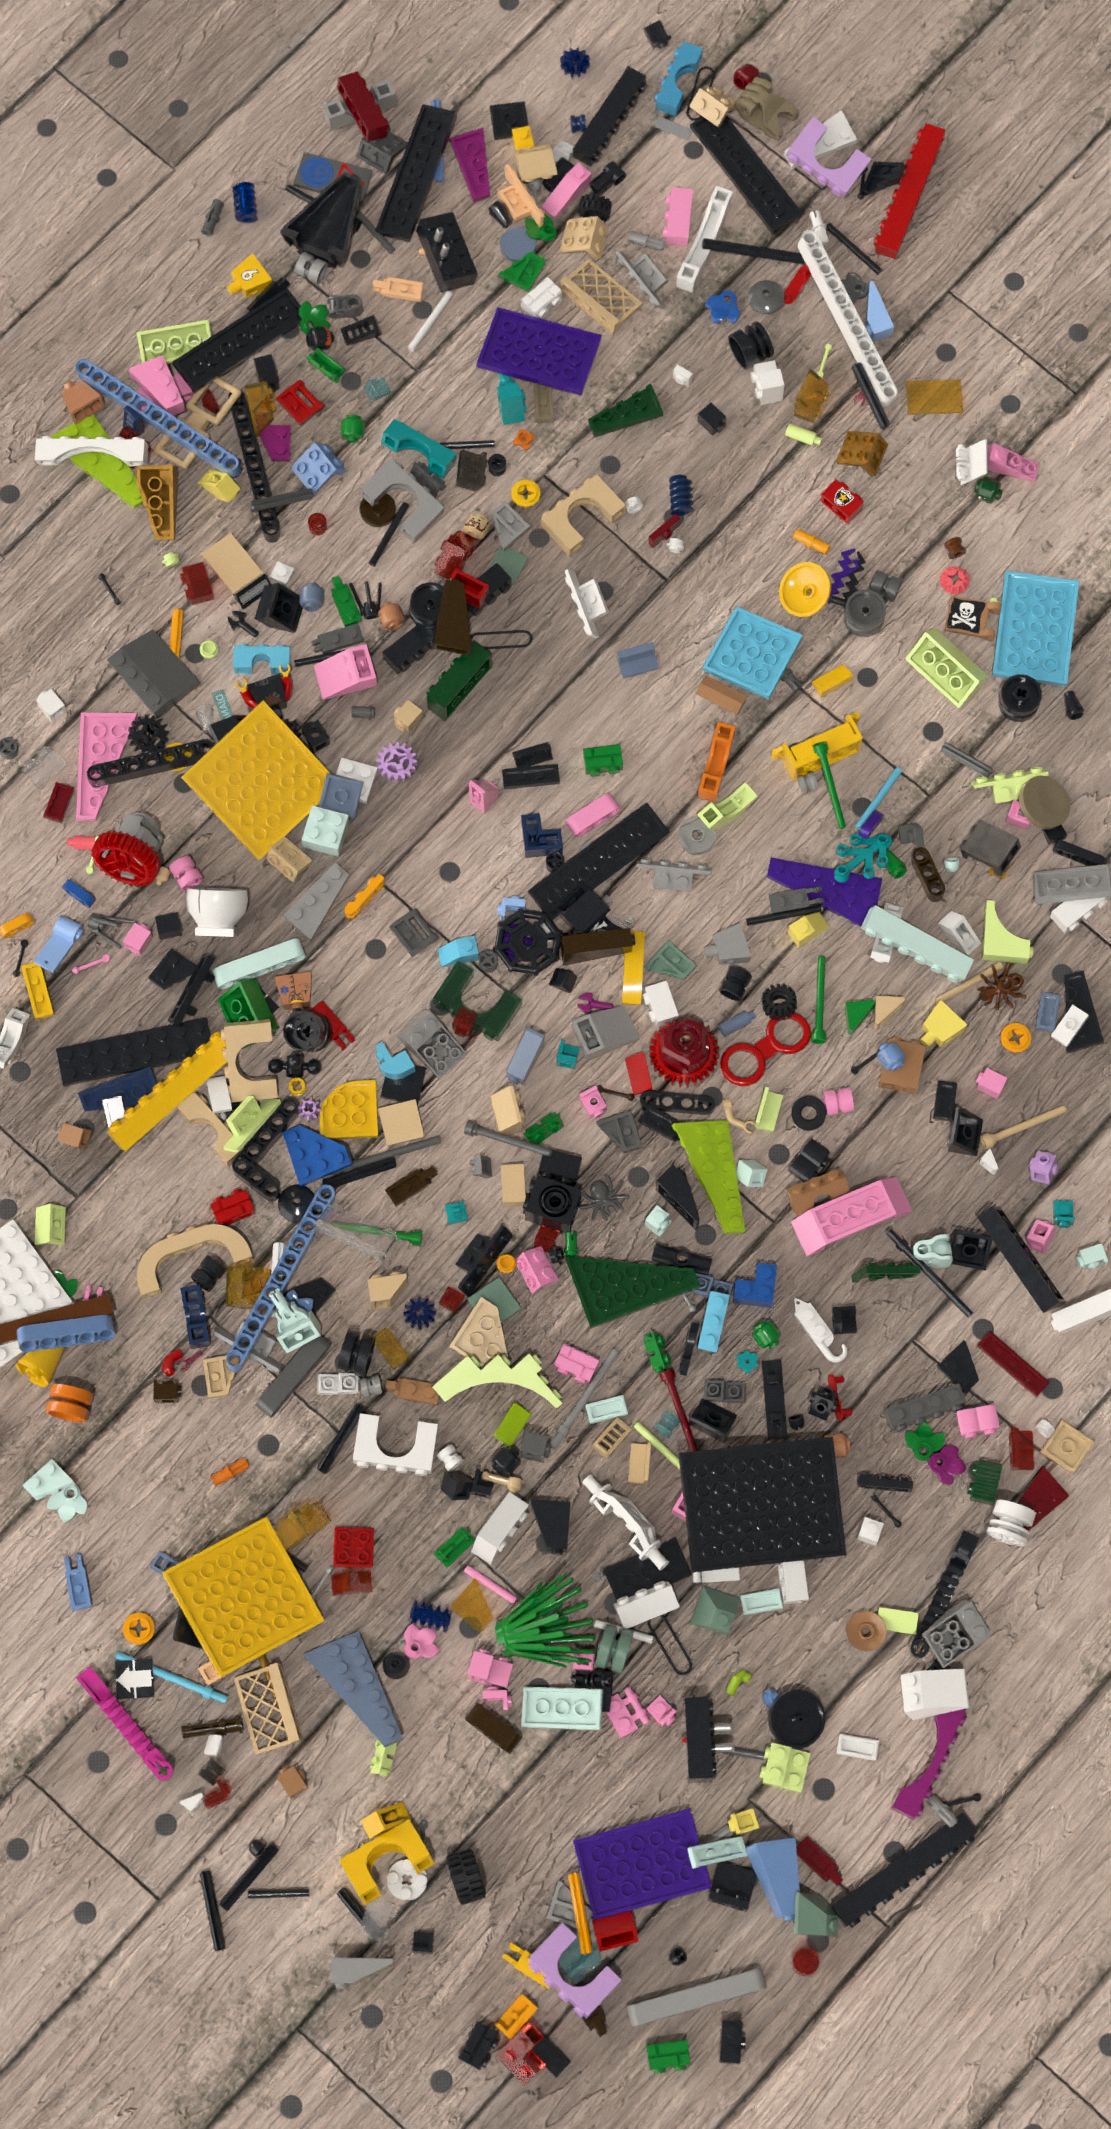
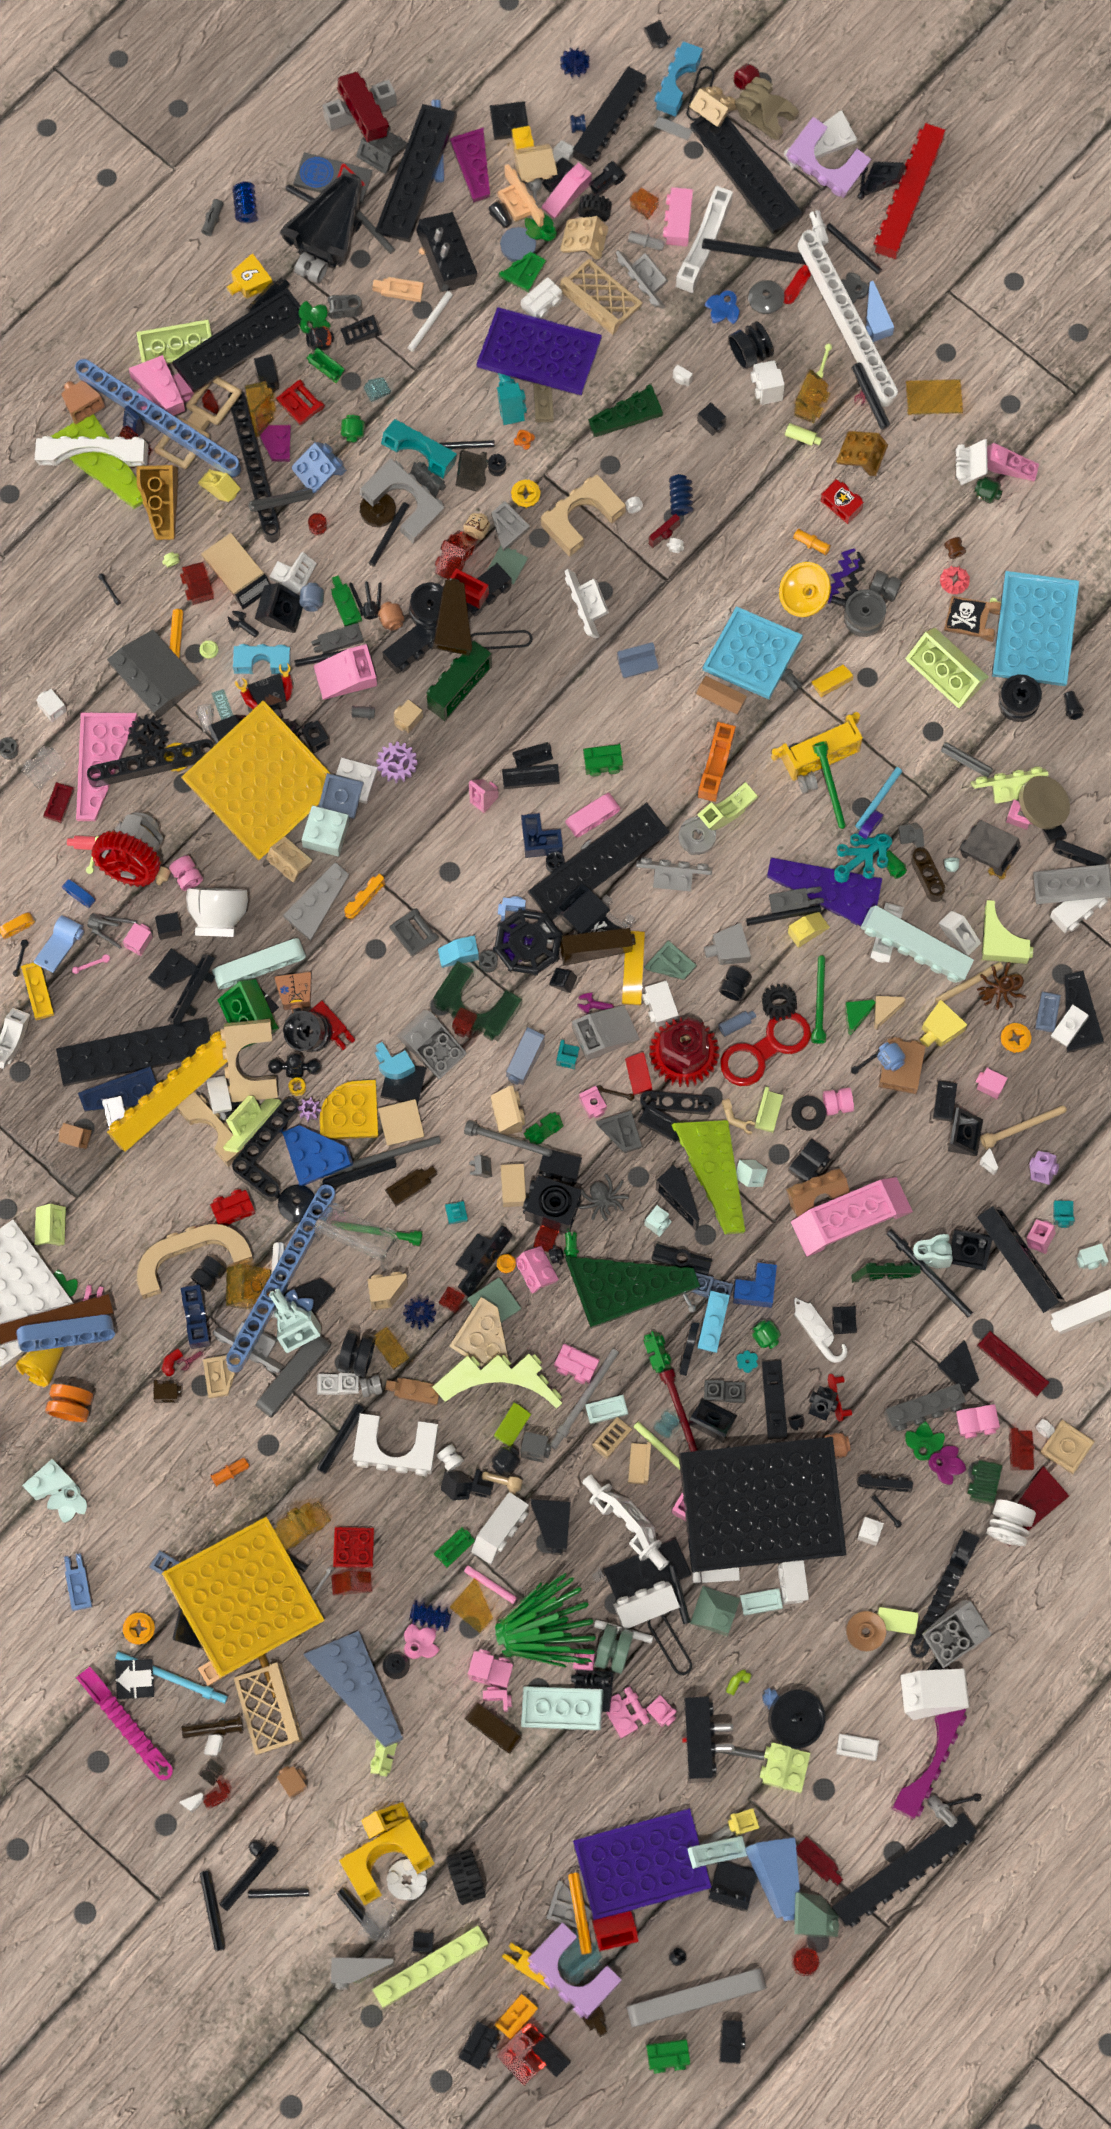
none -> white slope [282,552,317,594]
none -> yellowish green arch [372,1926,489,2009]
none -> clear orange brick [630,187,659,220]
none -> black bar [668,1564,690,1624]

